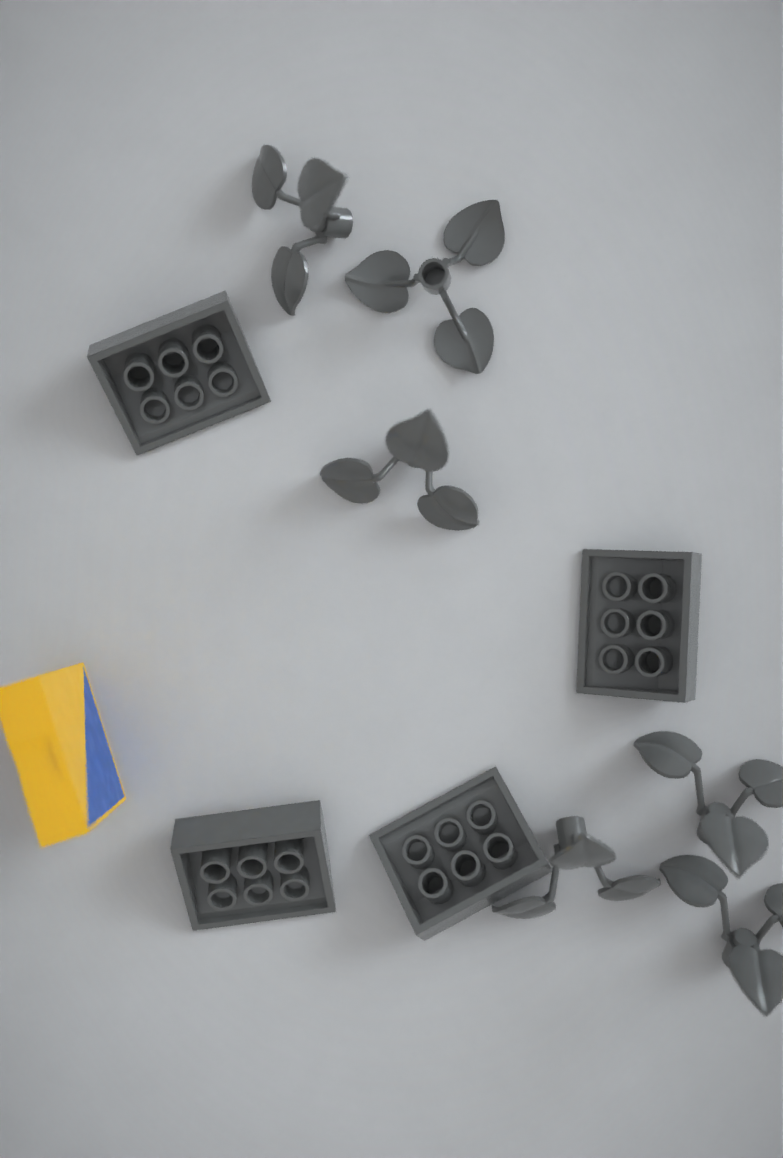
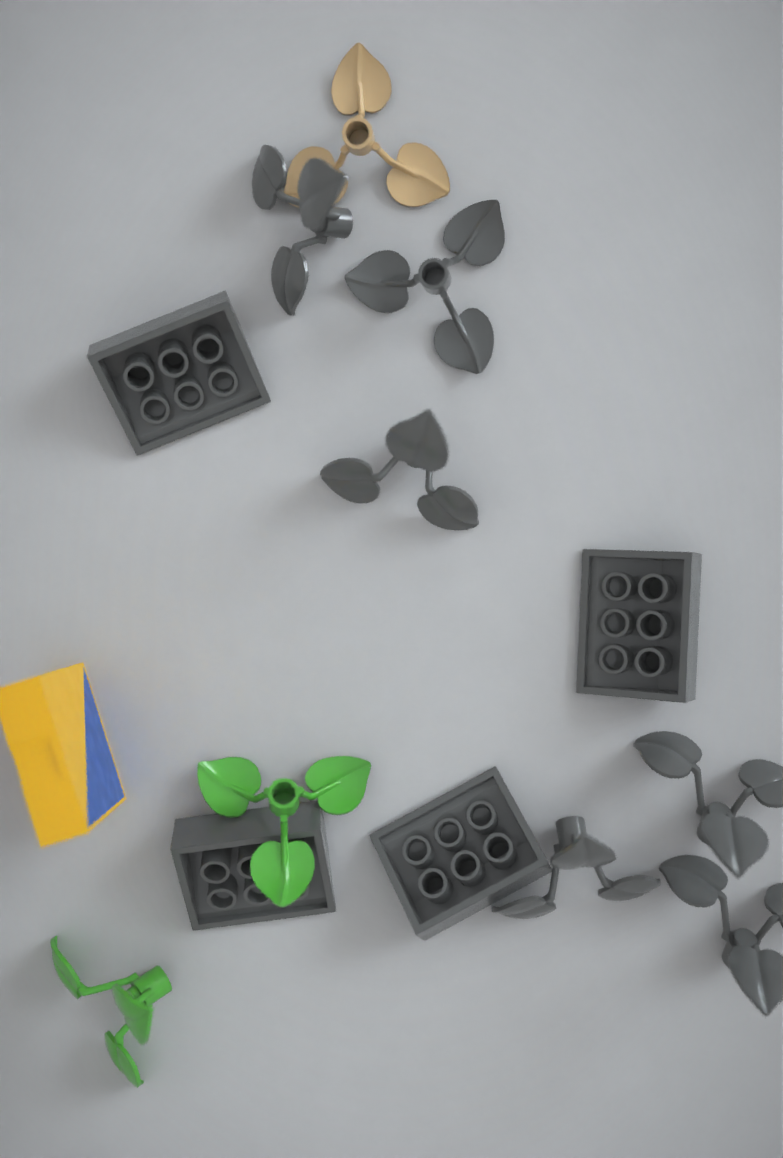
none -> bright green plant [50,936,172,1088]
none -> bright green plant [197,756,371,908]
none -> tan plant [283,42,450,208]

